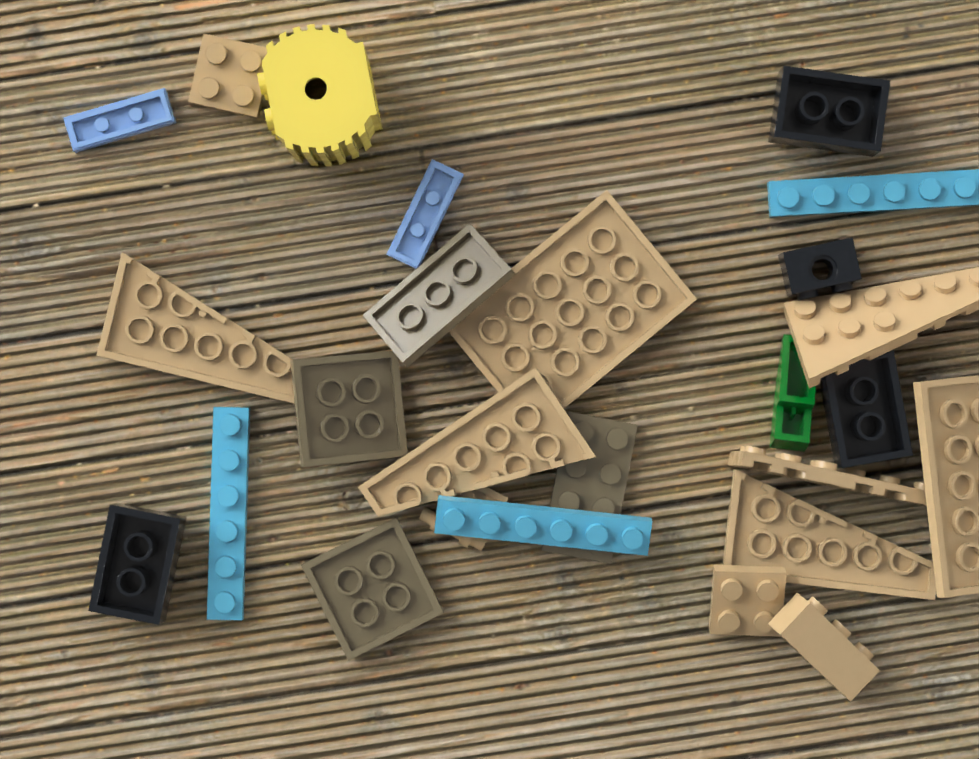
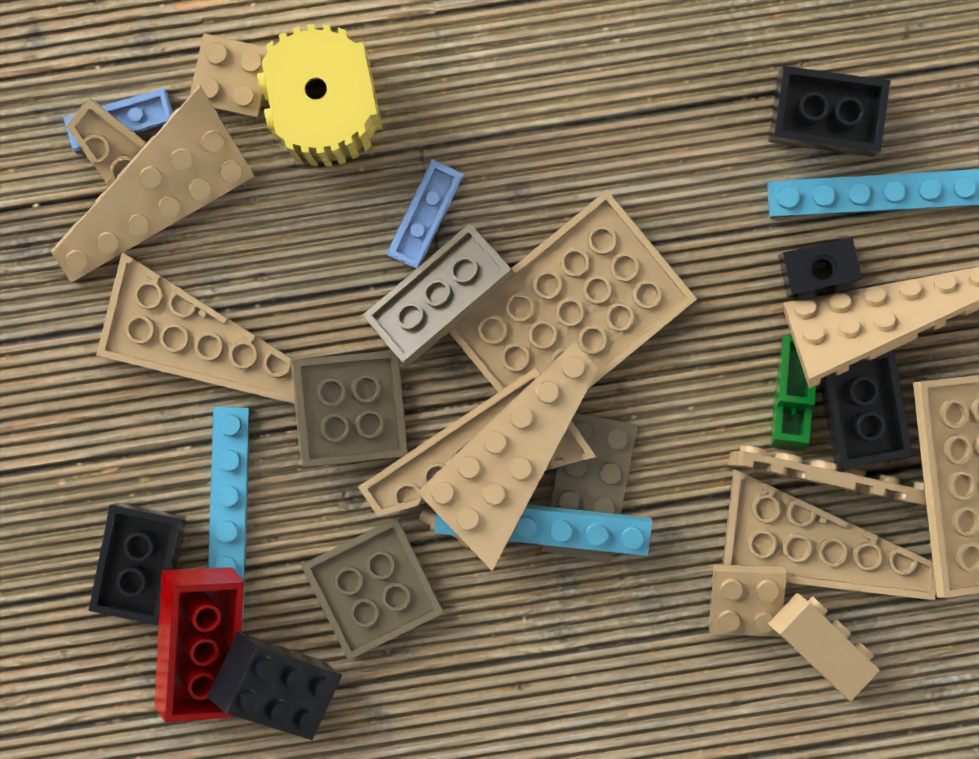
none -> tan wing [52,84,255,283]
none -> tan wing [66,97,147,188]
none -> red brick [154,567,244,723]
none -> black brick [207,631,342,740]
none -> tan wing [417,342,599,571]

